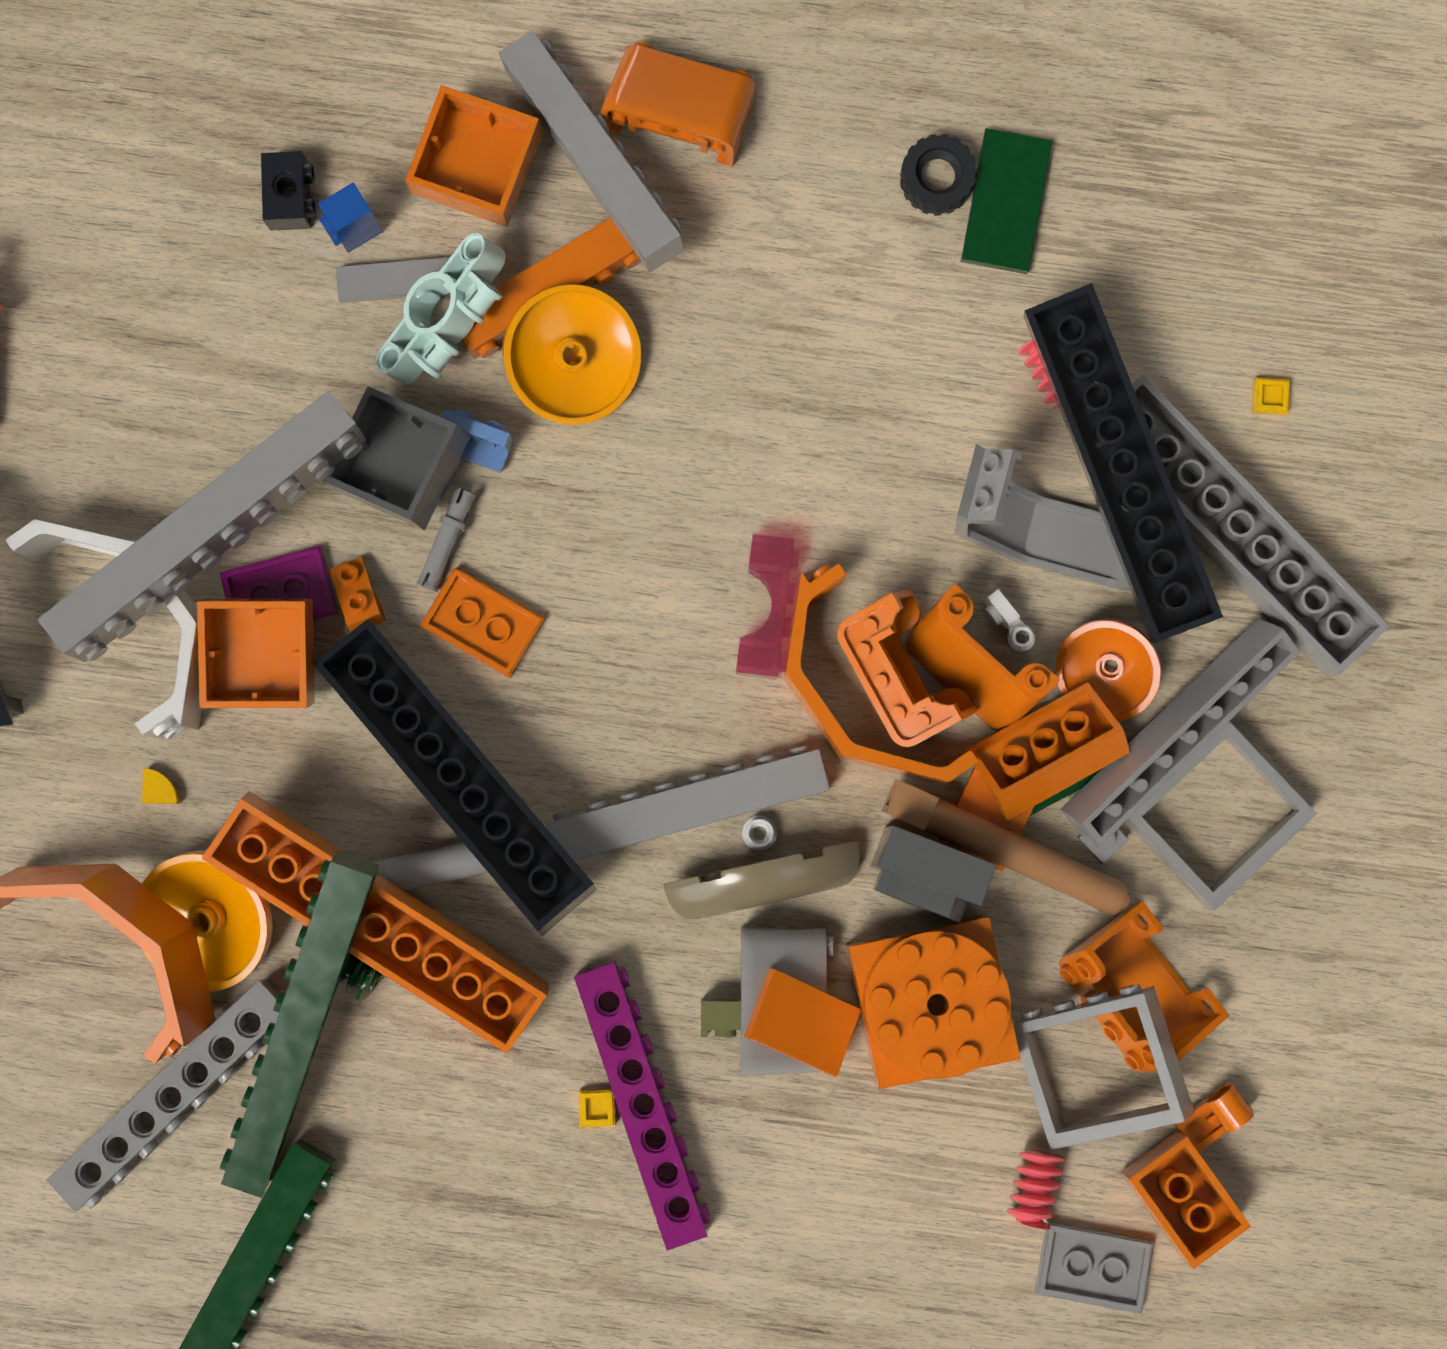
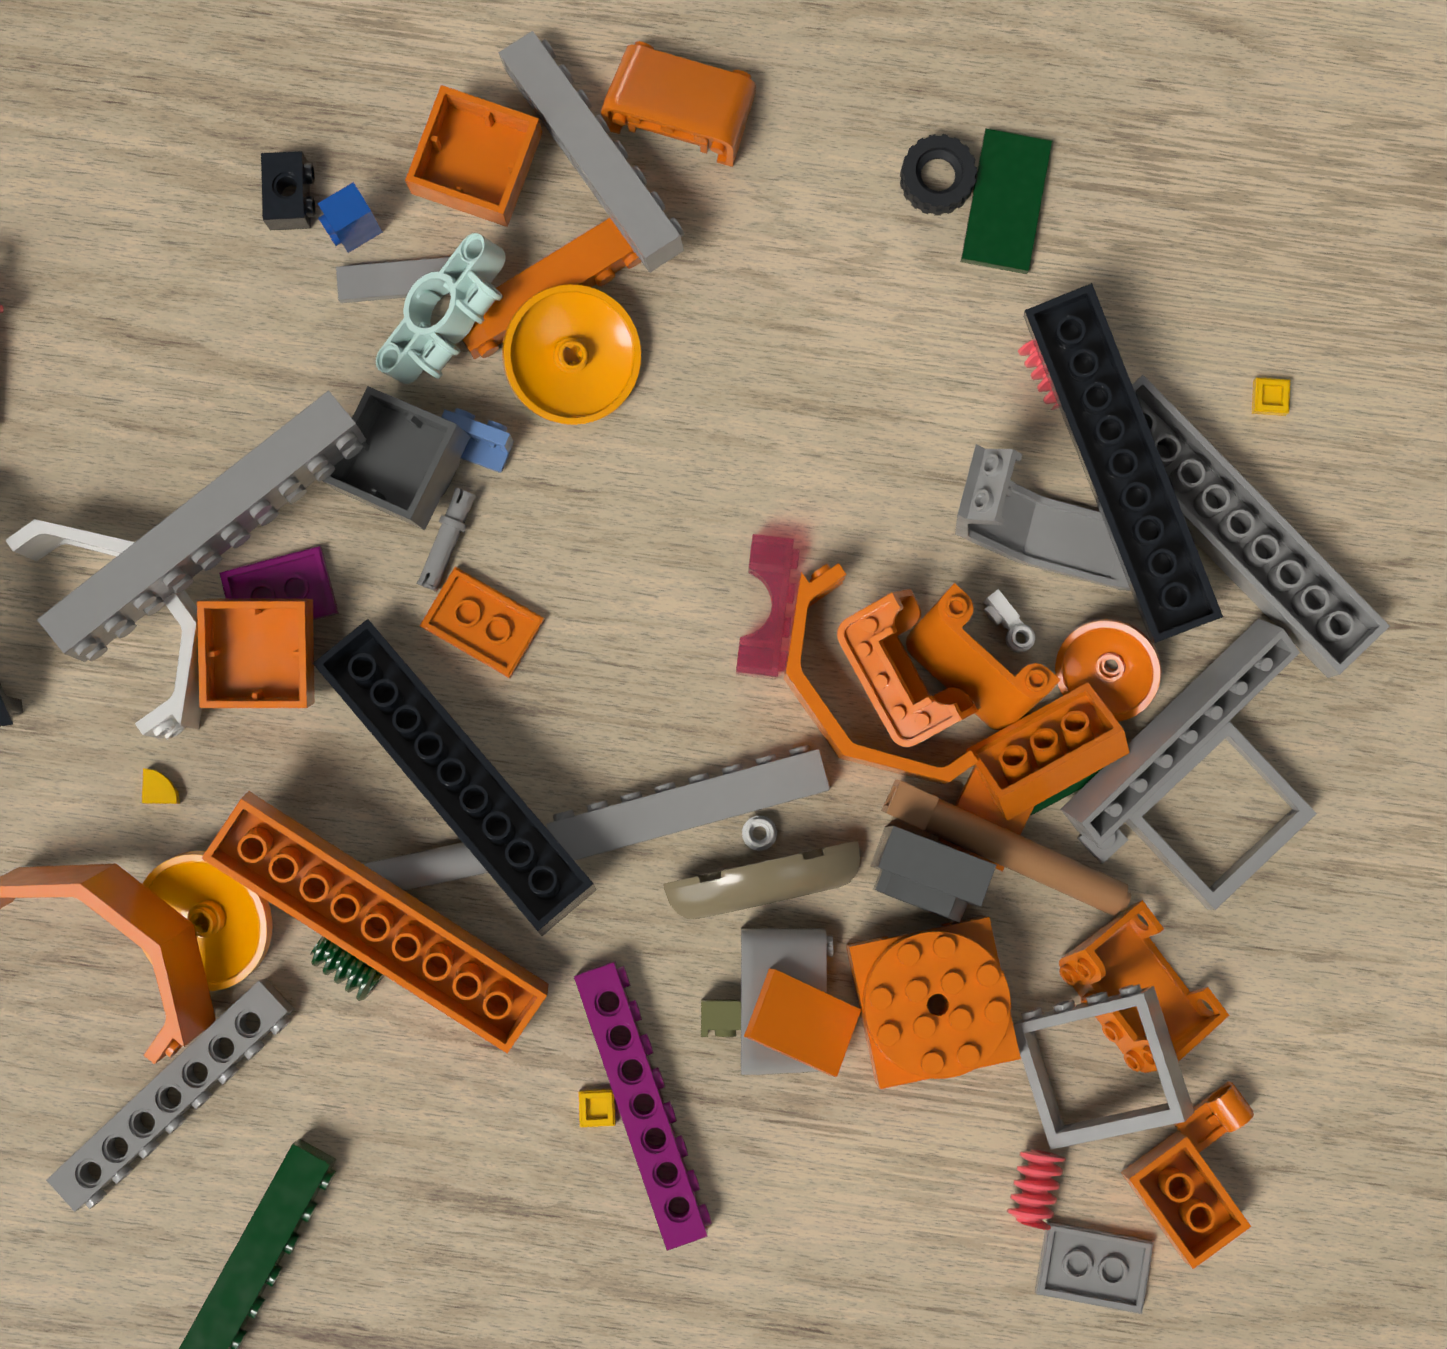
dark green brick [220,850,380,1198] -> none
orange plate [329,557,386,632] -> none

